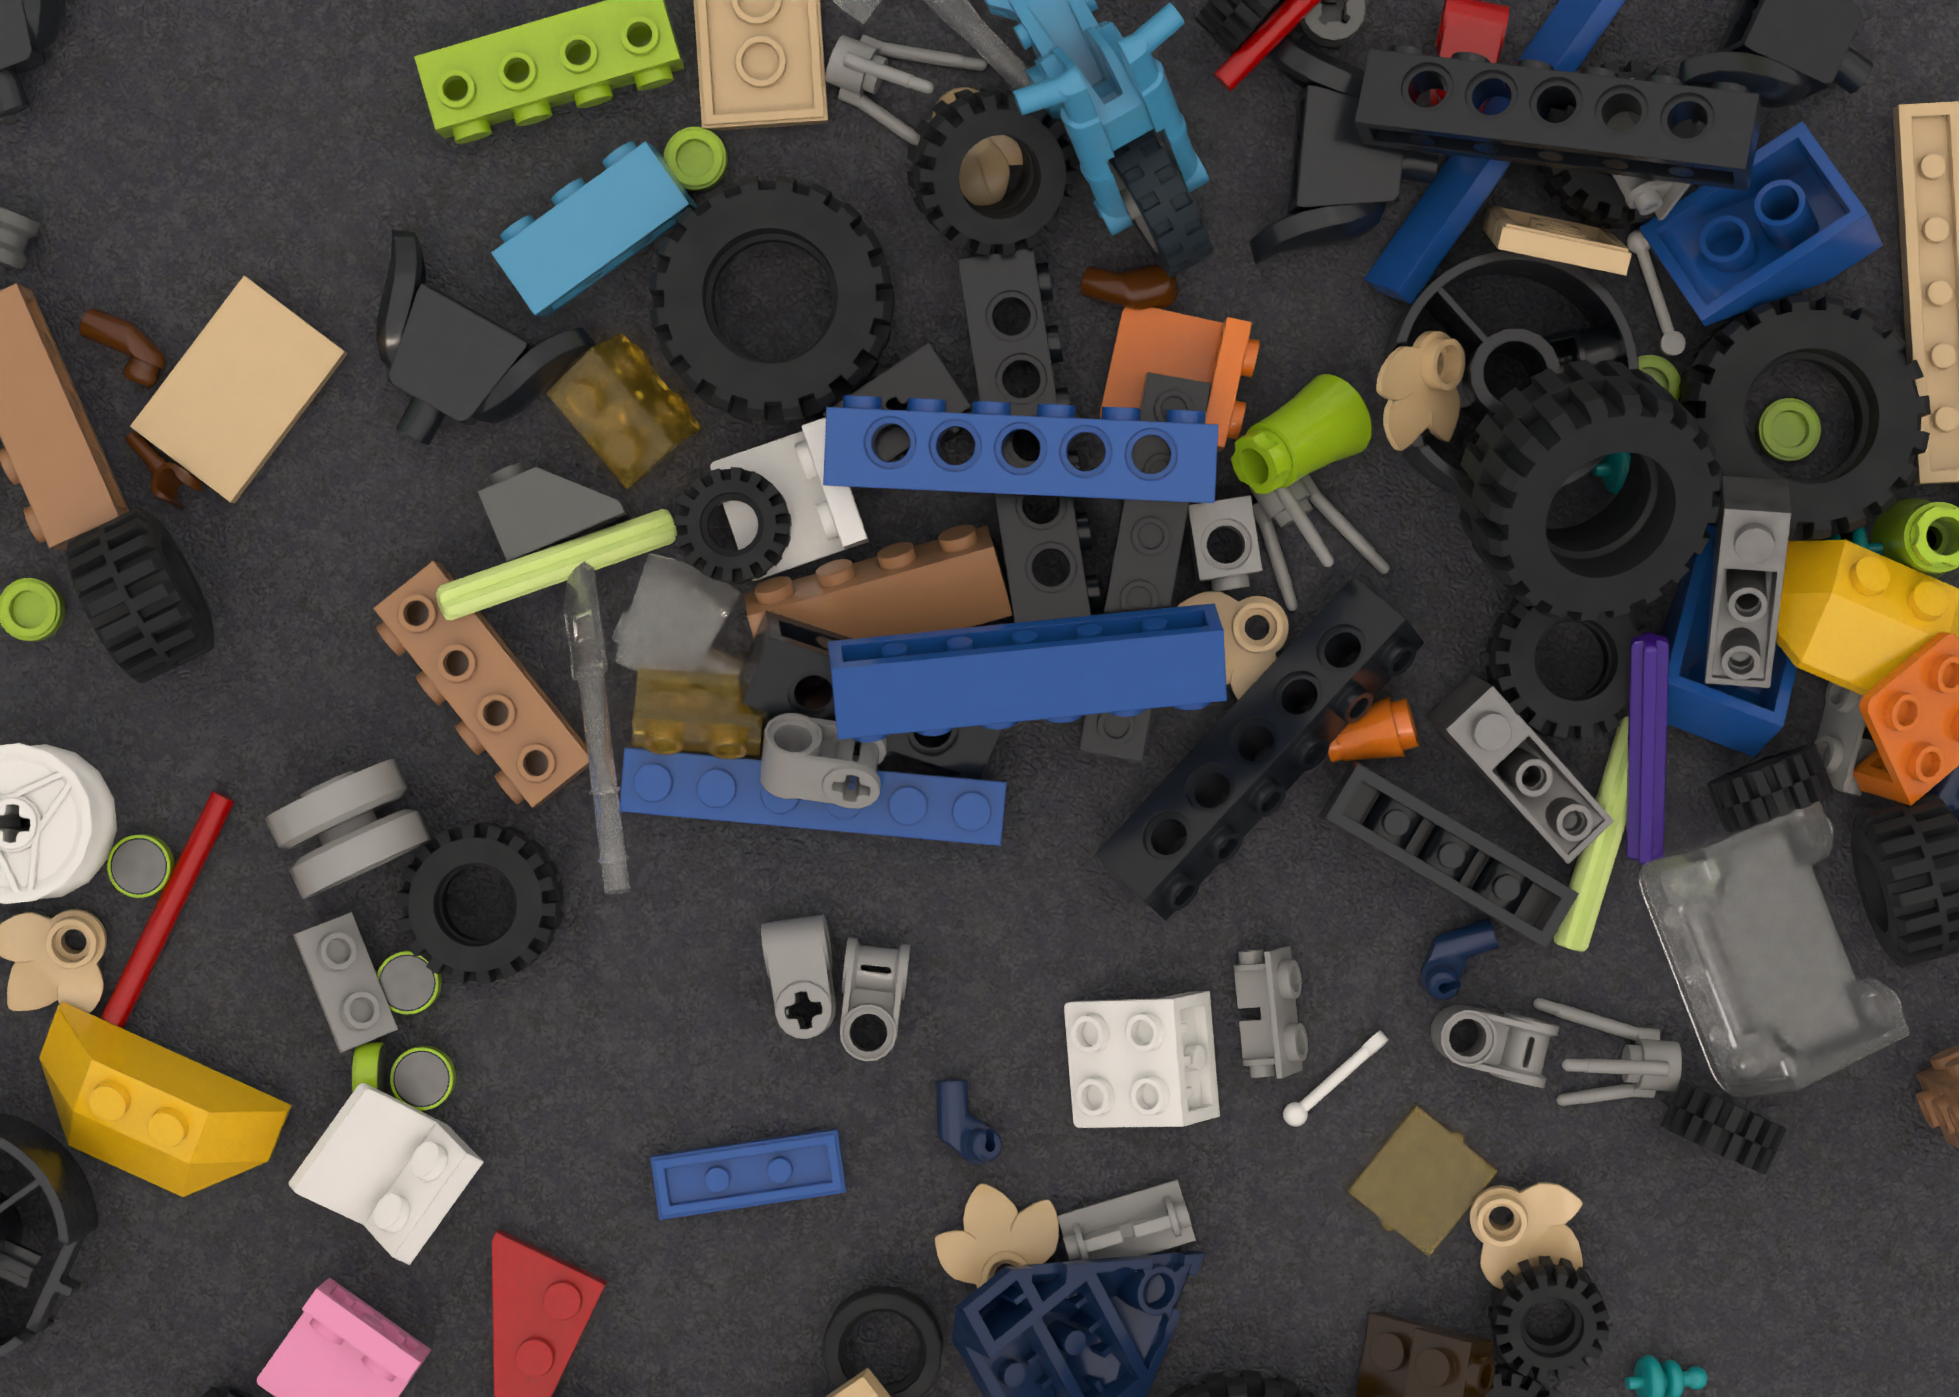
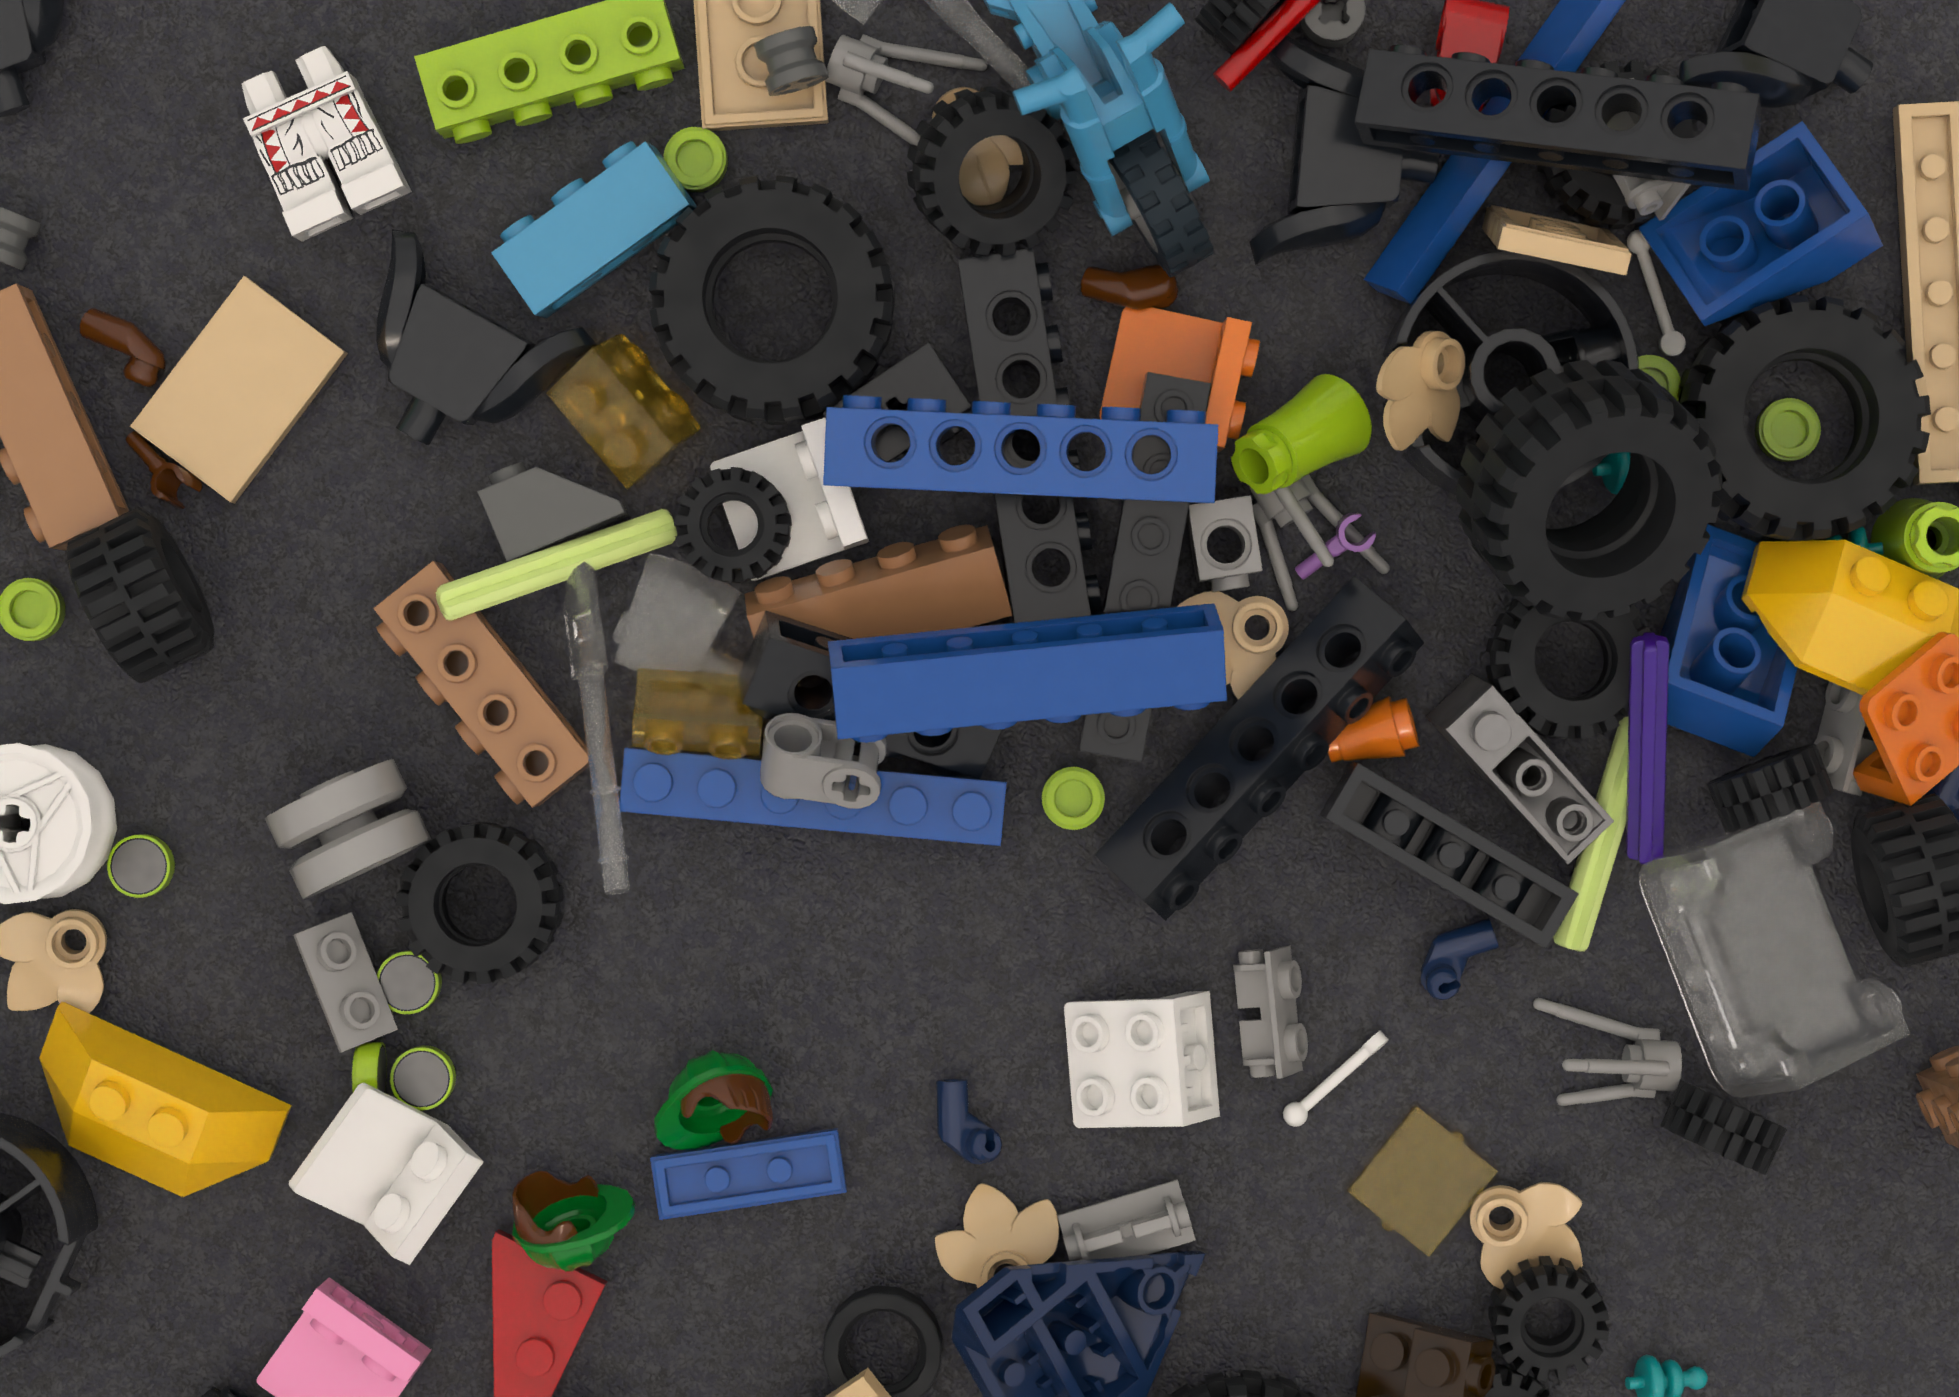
red bar [101,790,235,1027] -> none
light grey piece [761,914,837,1039] -> none
light grey piece [840,937,911,1061] -> none
light grey piece [1430,1005,1559,1088] -> none
flat silver slope [1705,476,1791,688] -> none
none -> white hips [242,46,412,241]
none -> green piece [512,1171,635,1272]
none -> green piece [654,1050,773,1150]
none -> dark grey wheel [754,26,829,96]
none -> lime tile [1041,767,1105,830]
none -> medium lavender hand [1295,513,1376,580]

